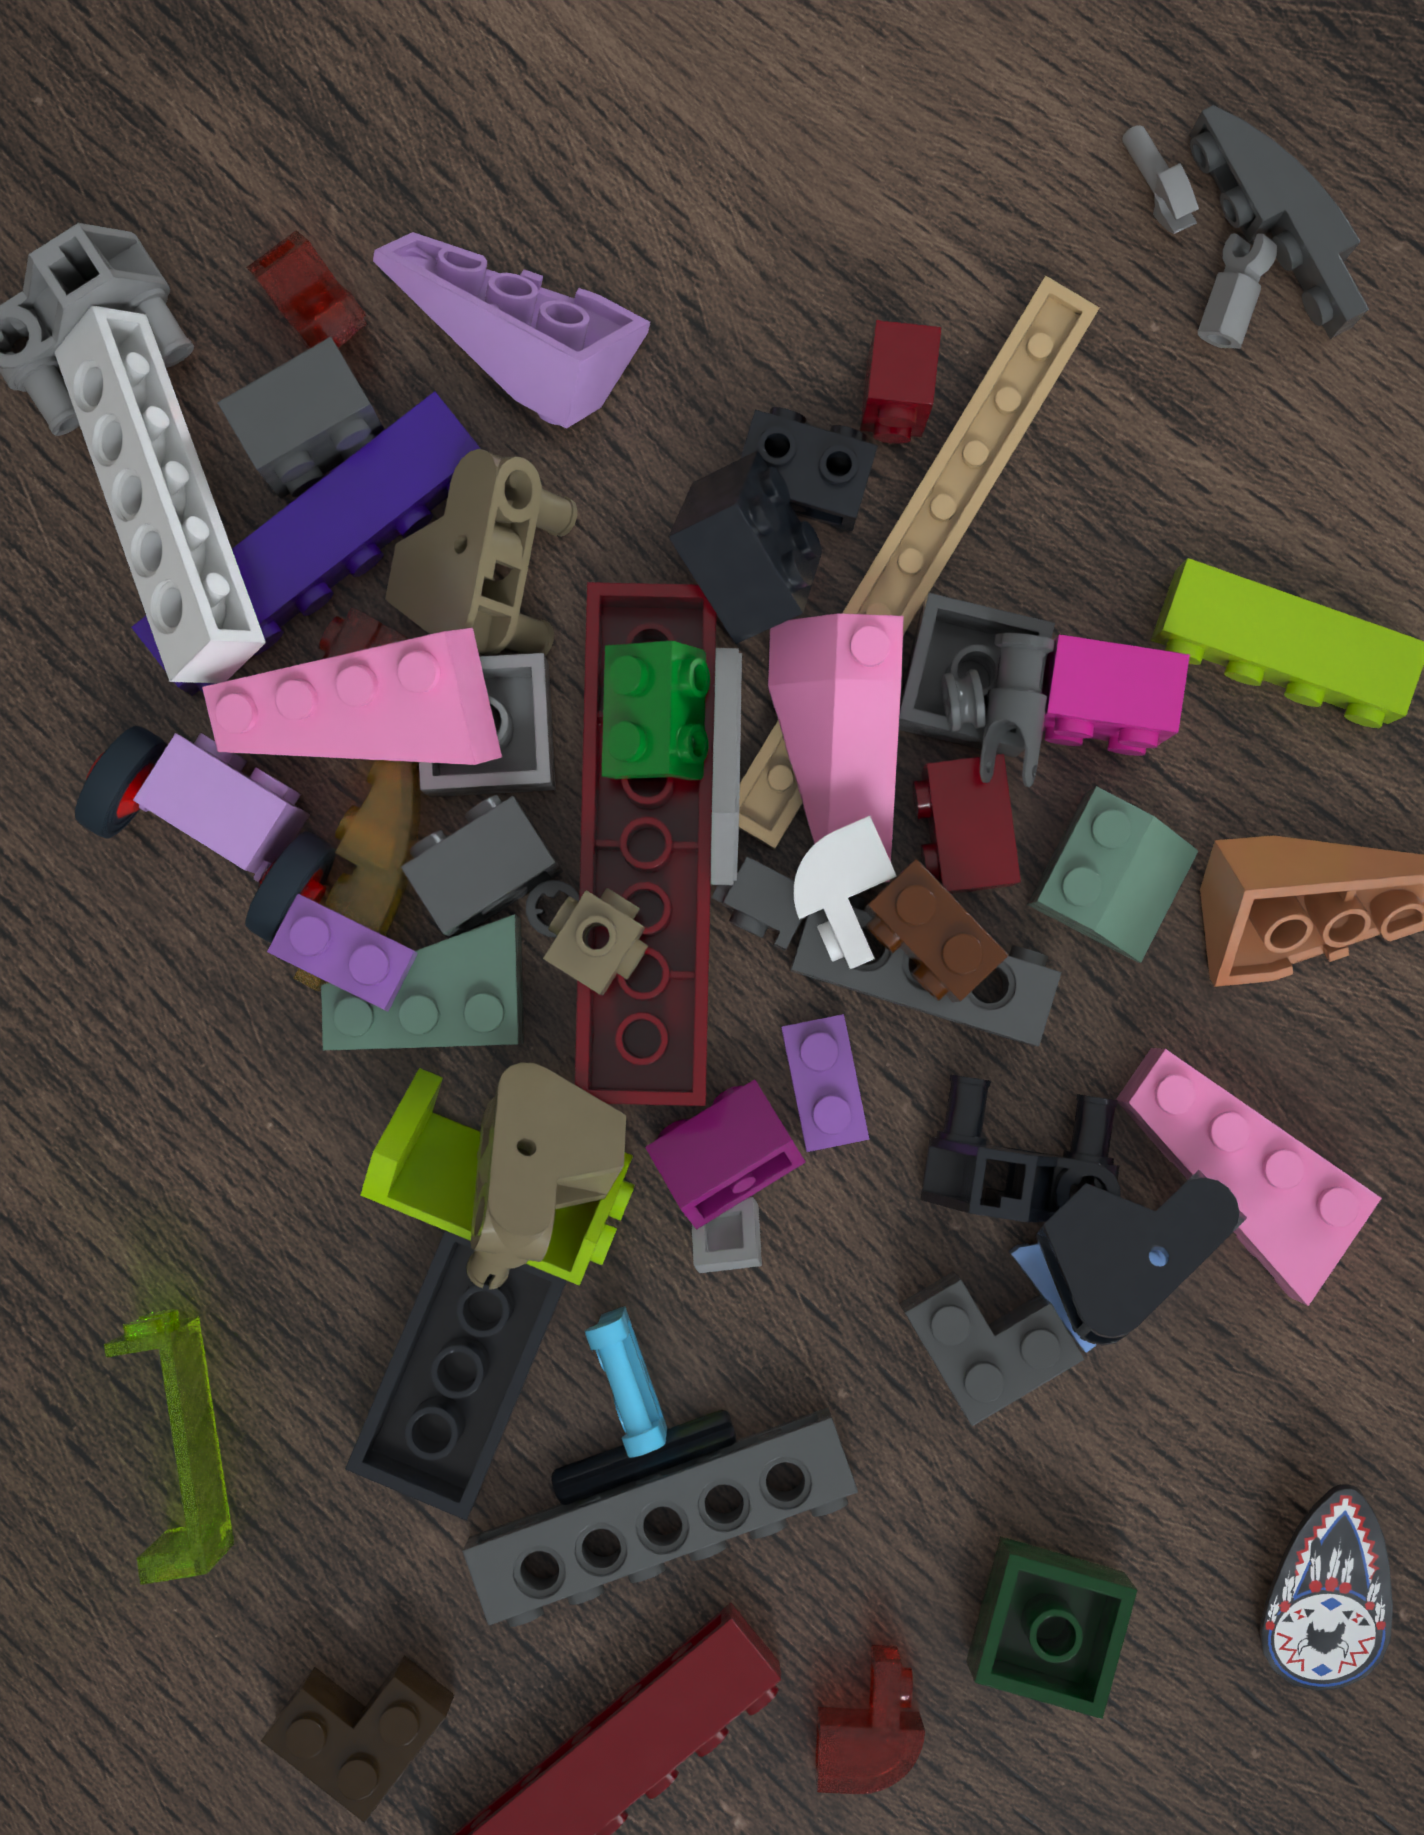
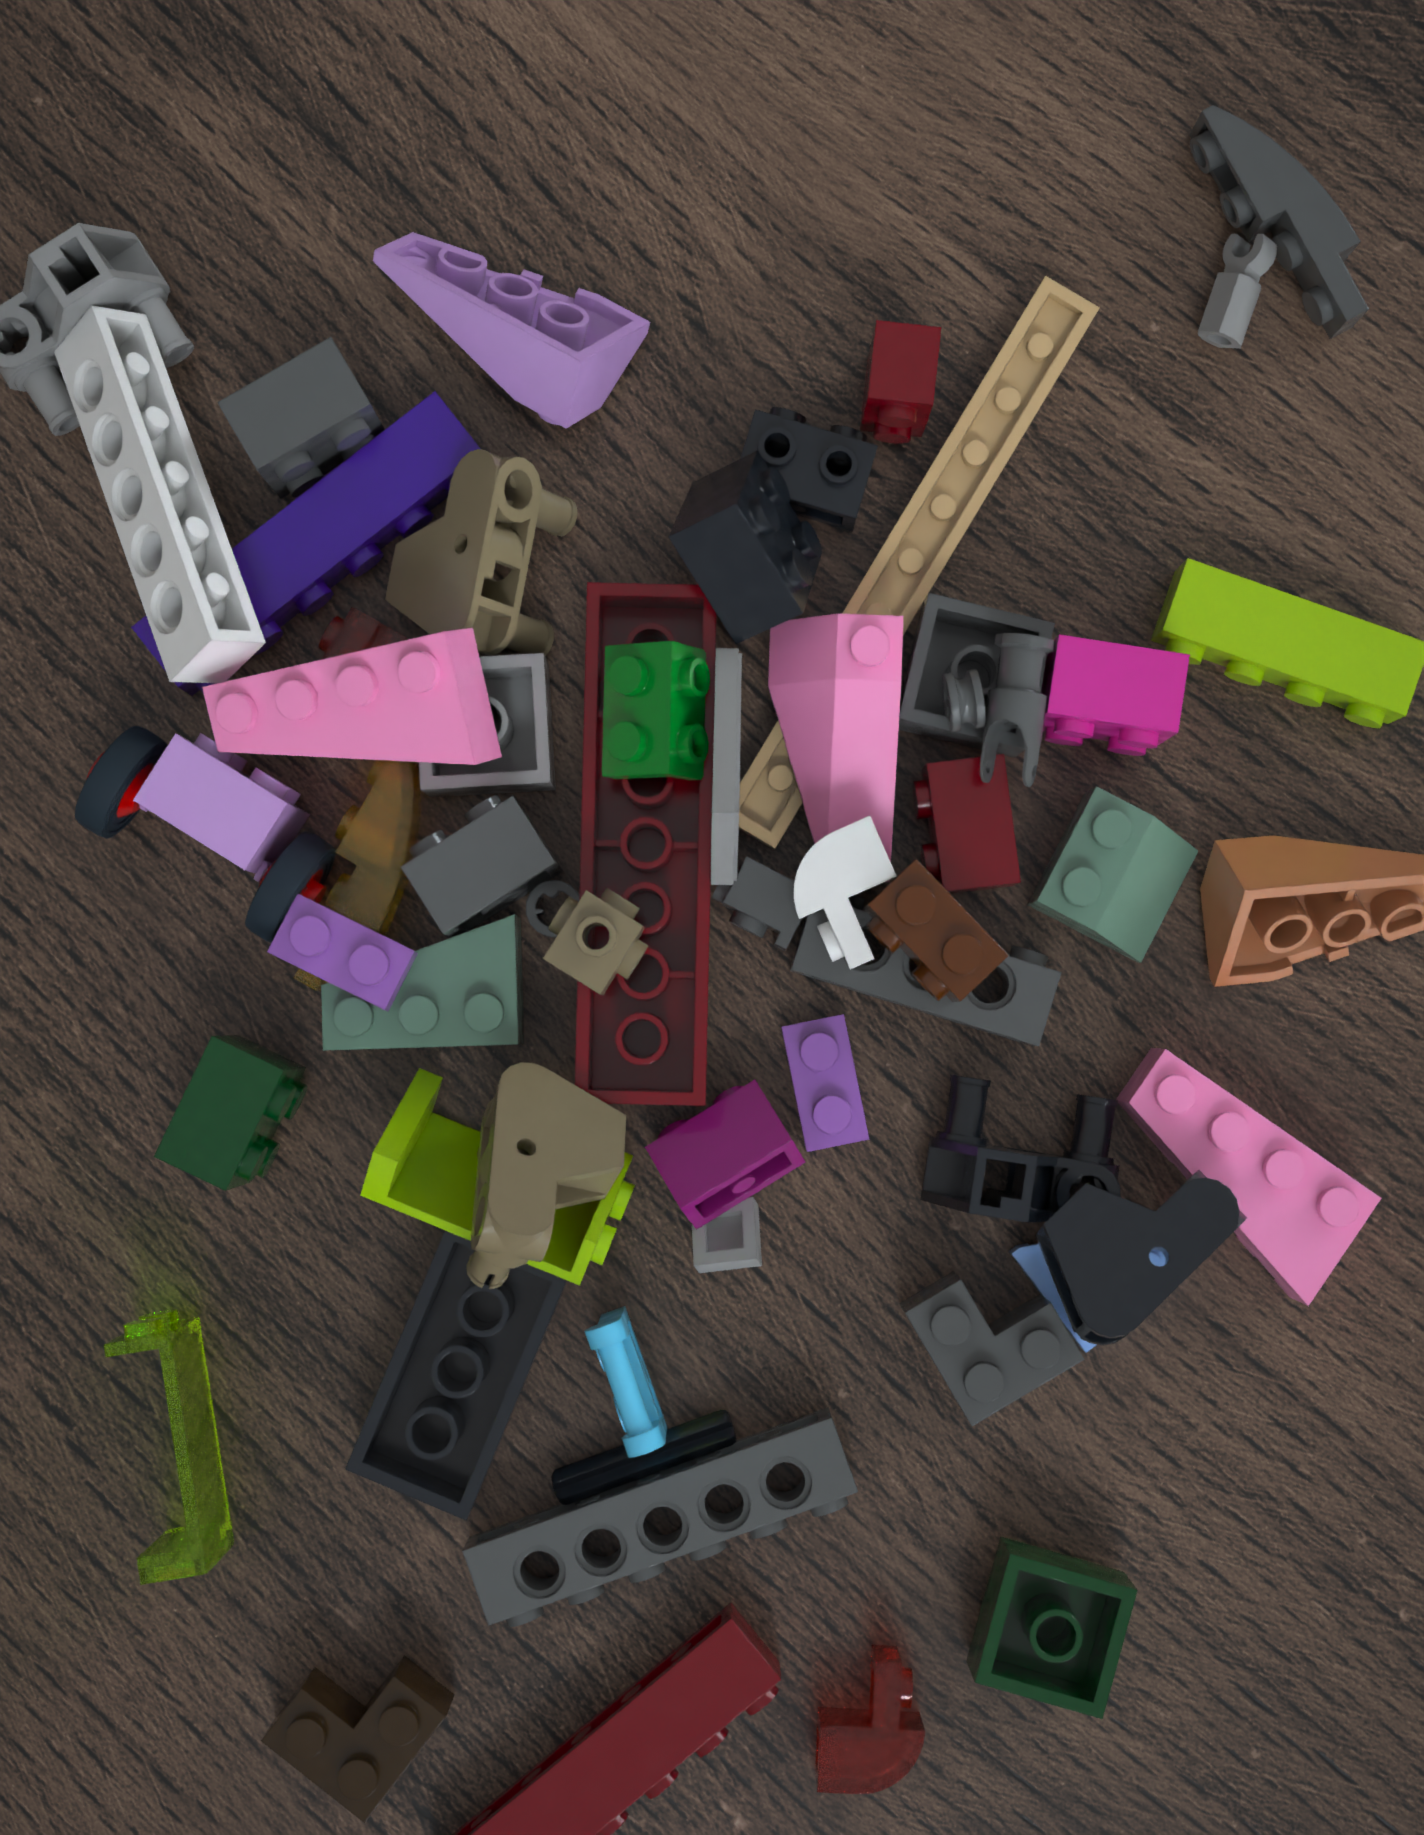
clear red brick [246,230,367,350] -> none
light grey bar [1122,125,1199,234] -> none
shield [1260,1484,1393,1691] -> none
none -> dark green brick [154,1035,308,1191]

